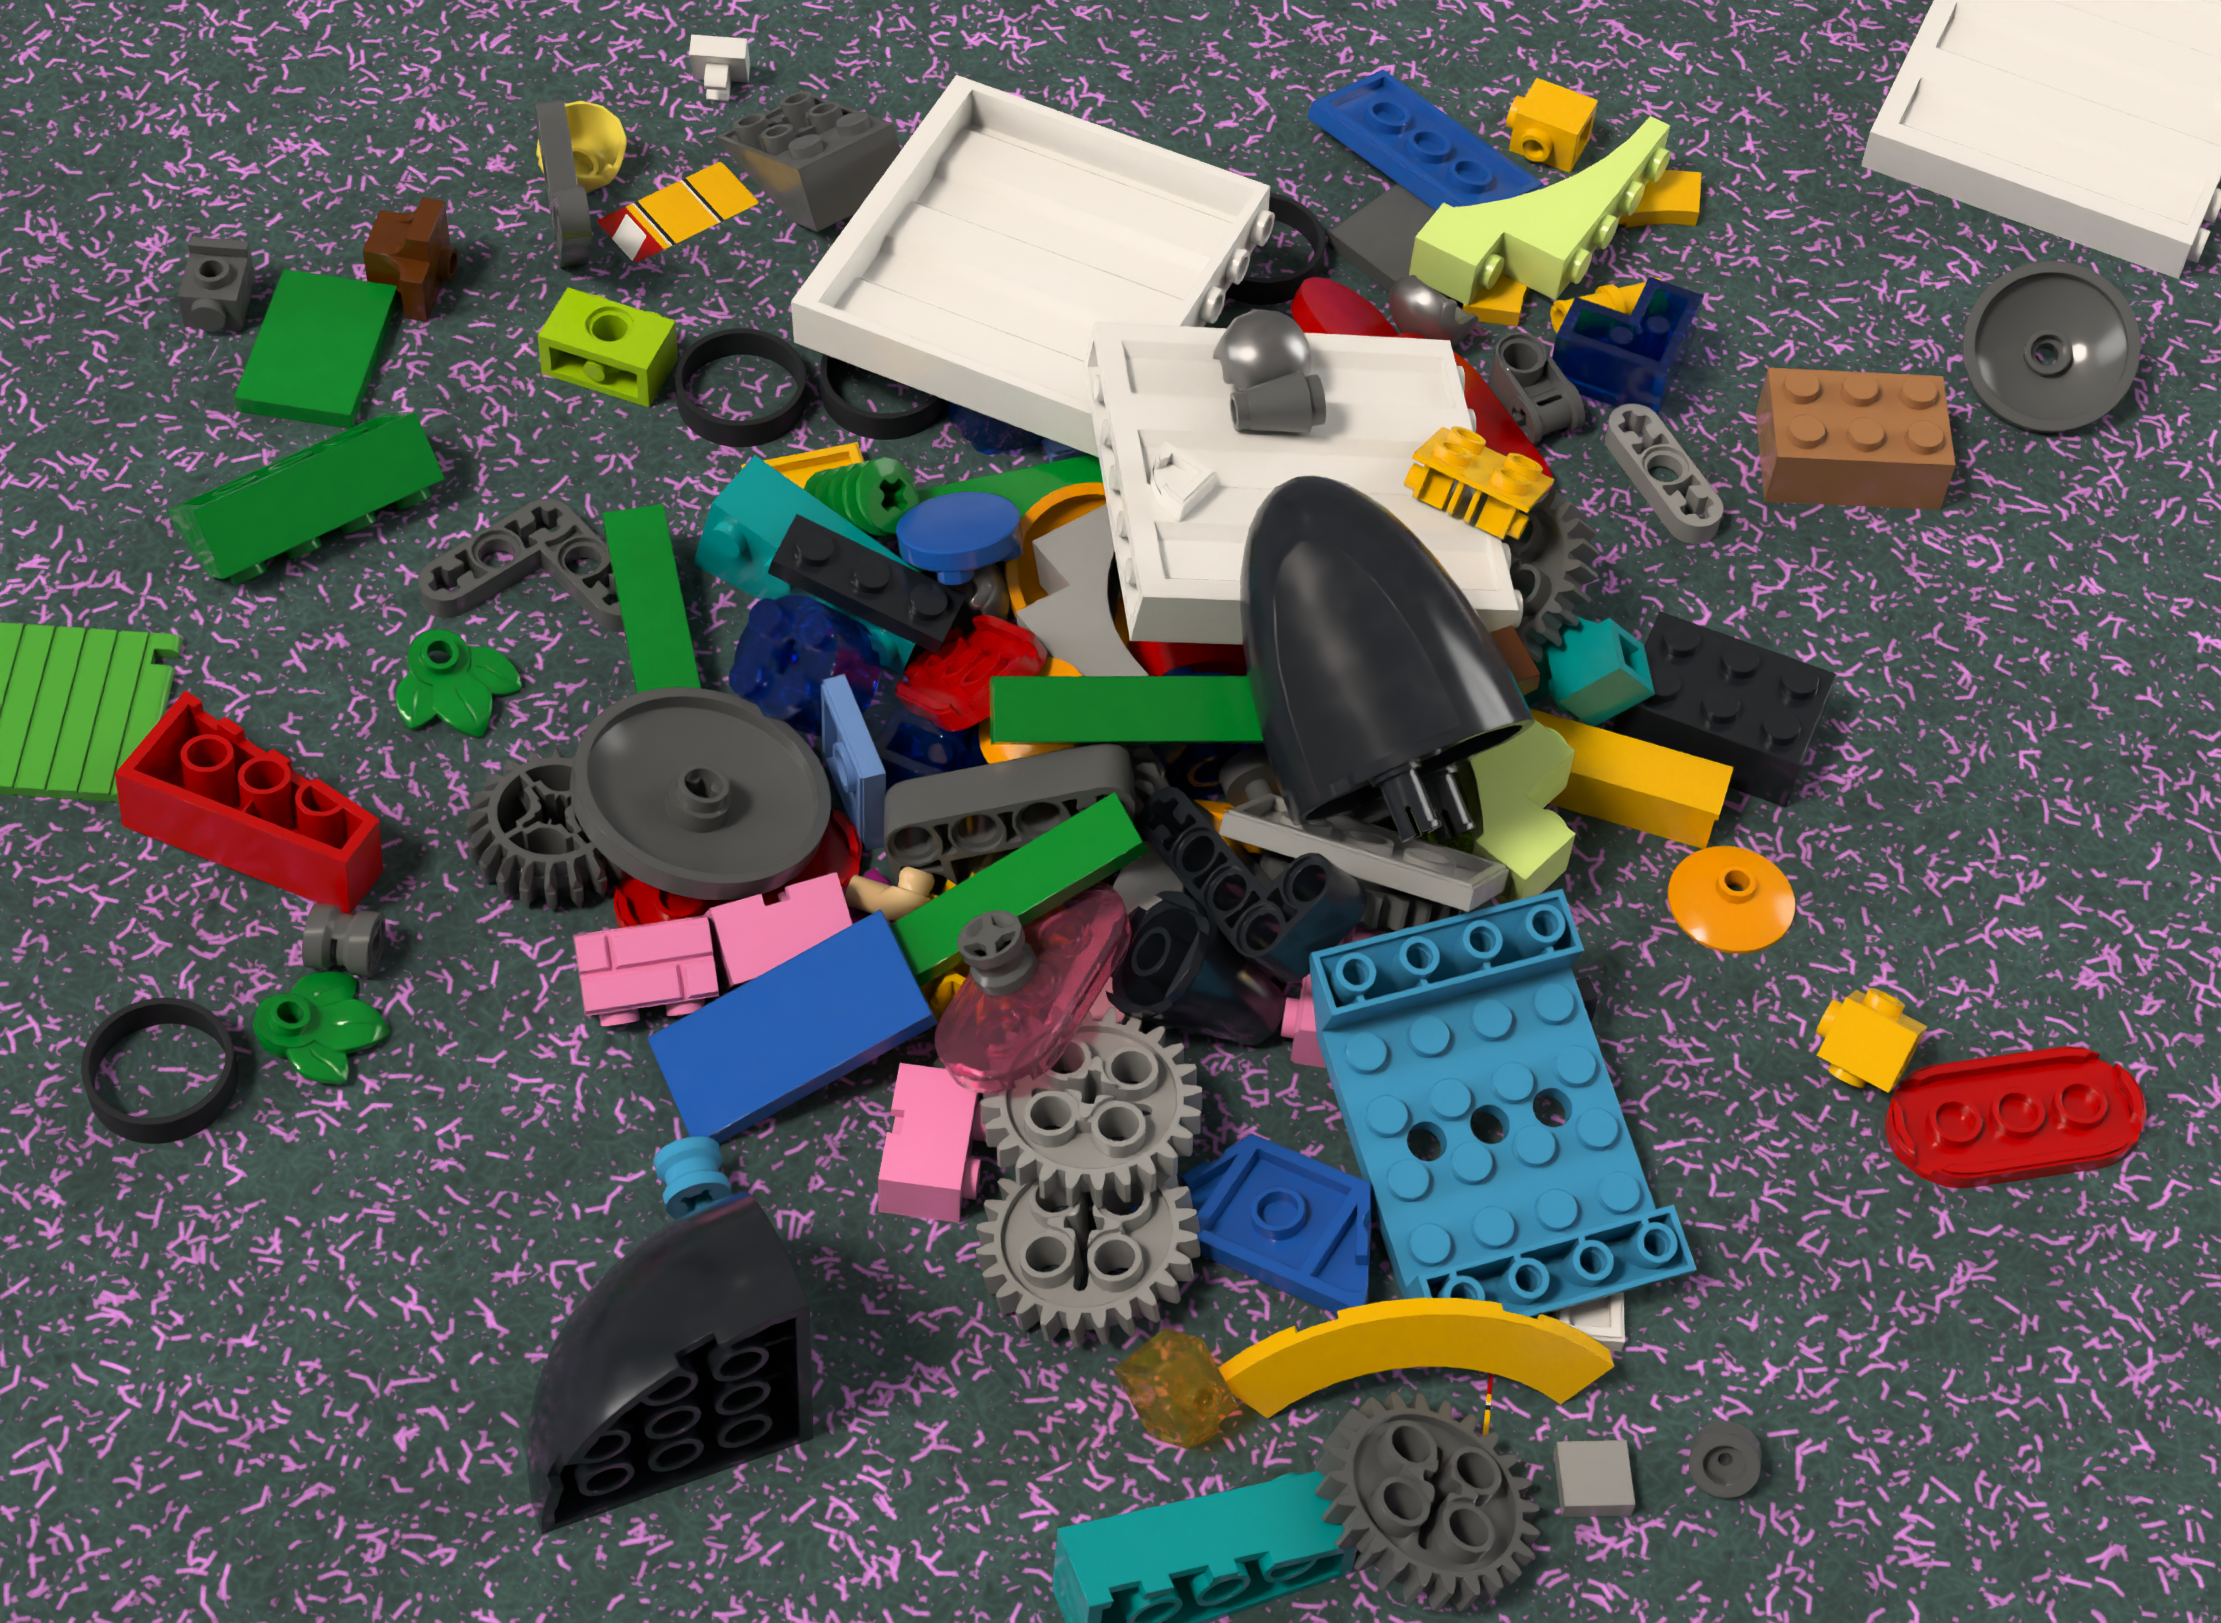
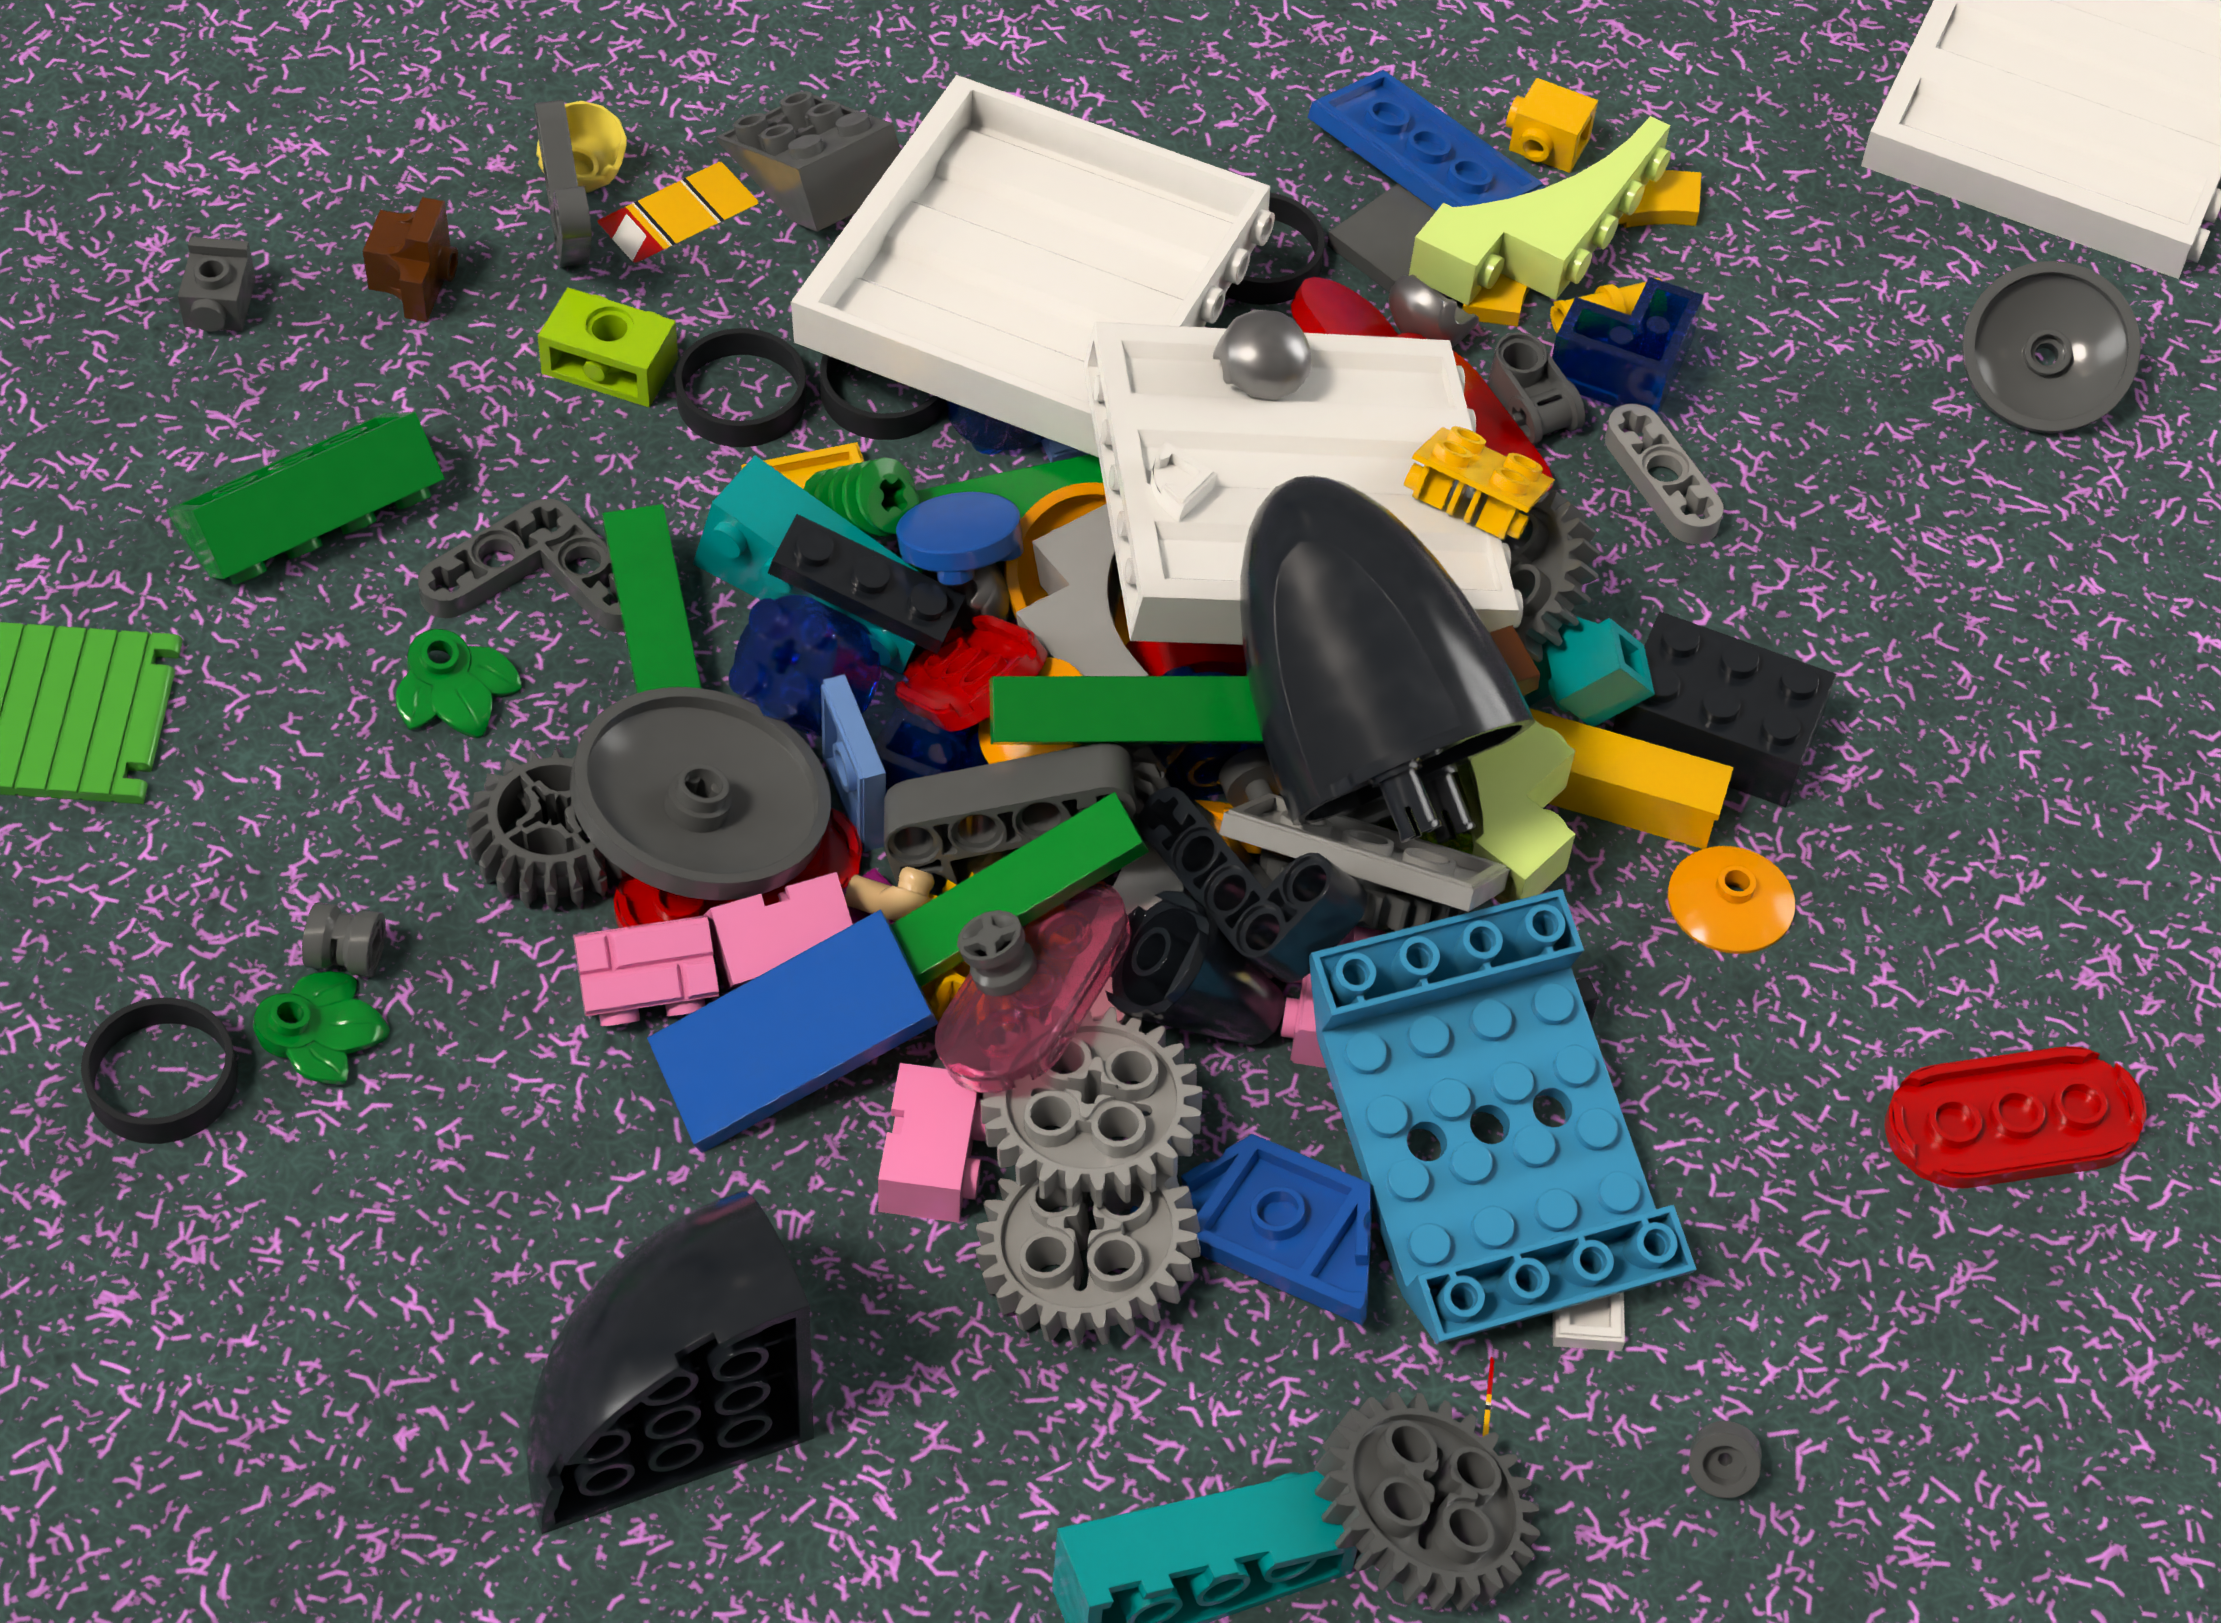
red wedge [115,690,383,914] -> none
green tile [234,269,399,428] -> none
dark azure wheel [653,1136,732,1218] -> none
white tile [689,34,750,102] -> none
clear yellow brick [1113,1328,1239,1449] -> none
yellow tile [1218,1298,1614,1419] -> none
dark grey cone [1230,370,1326,433] -> none
light grey tile [1553,1440,1635,1517] -> none
medium nougat brick [1756,368,1956,510] -> none
yellow brick [1815,988,1928,1093] -> none

